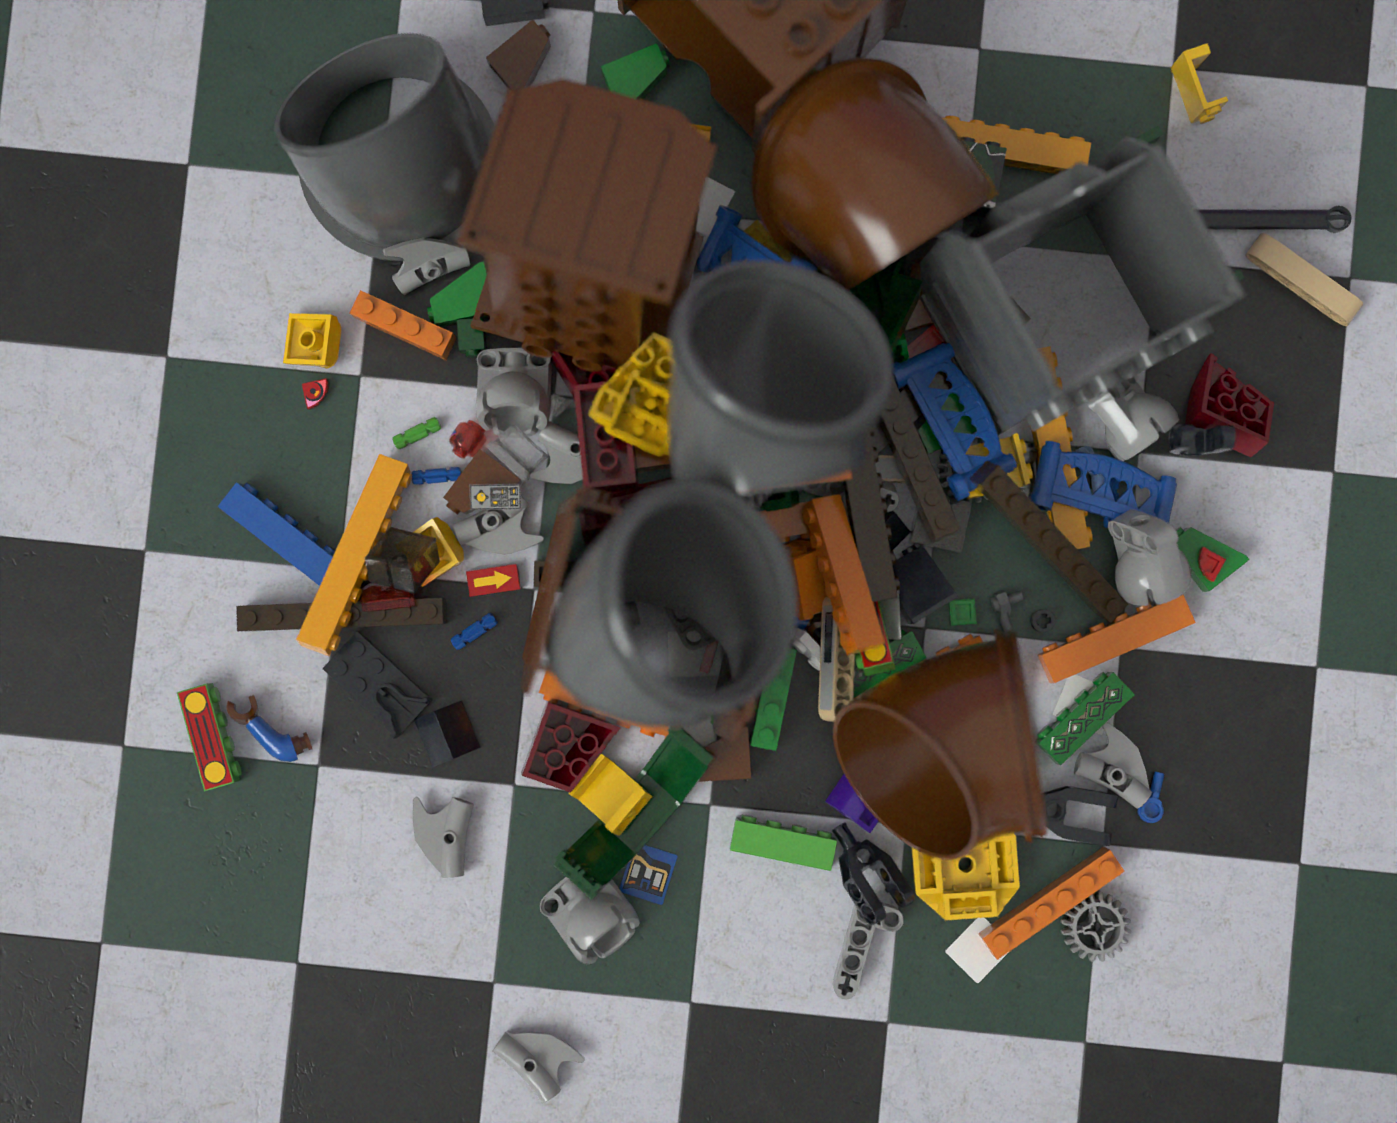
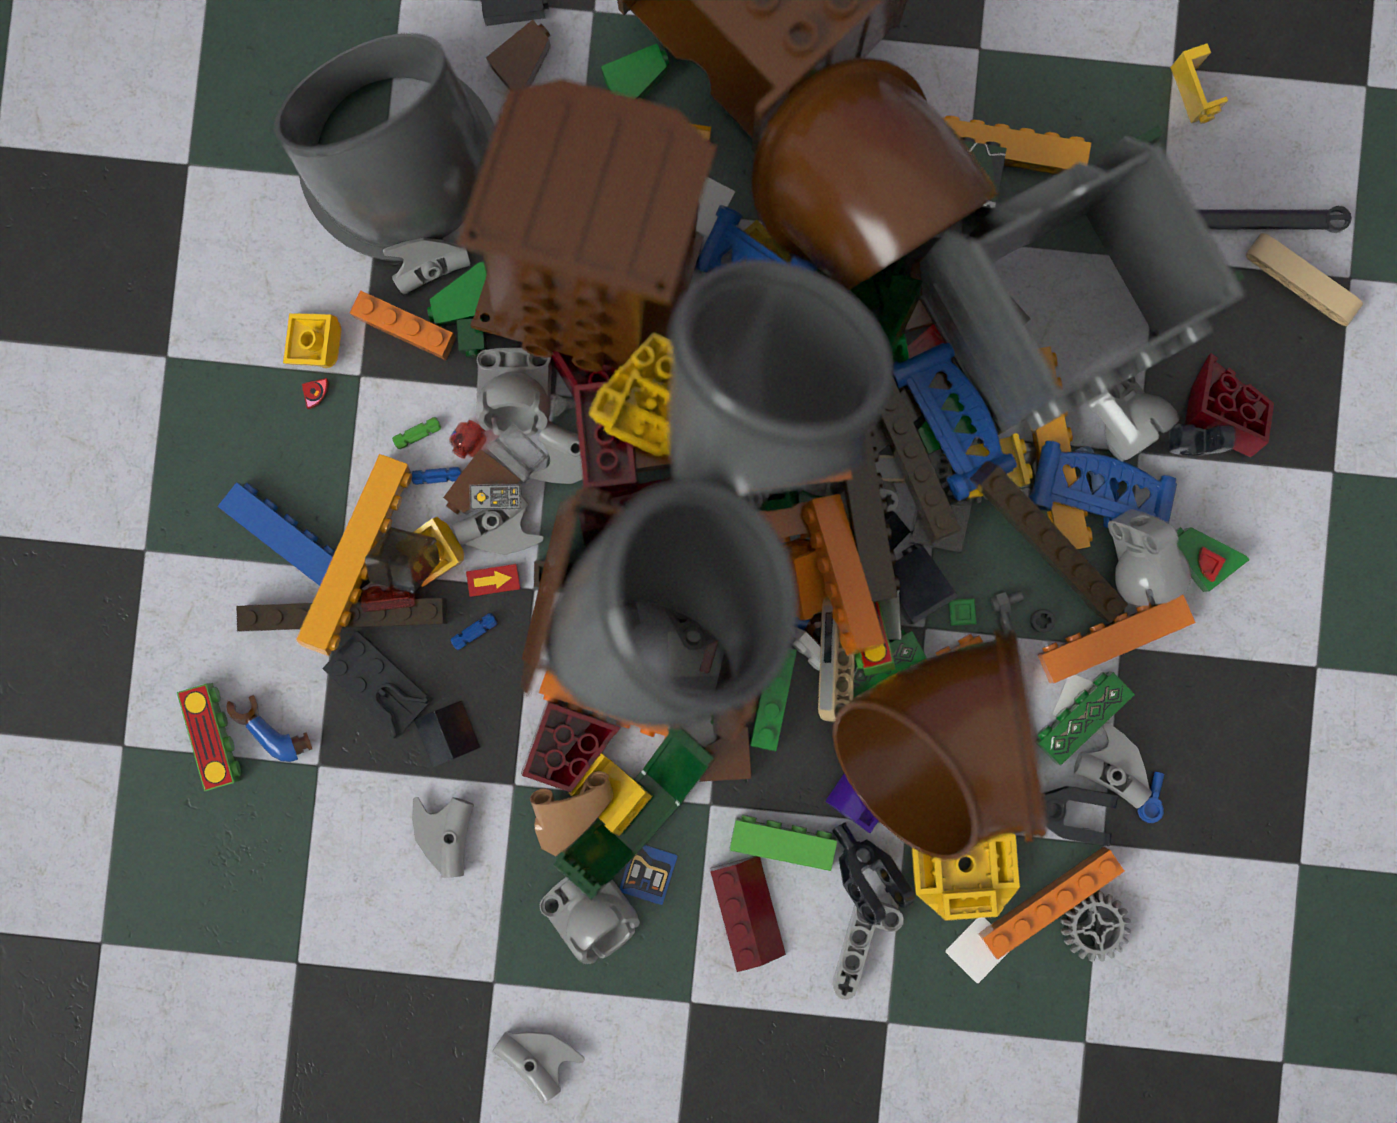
none -> medium nougat panel [530,771,613,856]
none -> dark red slope [710,856,786,972]

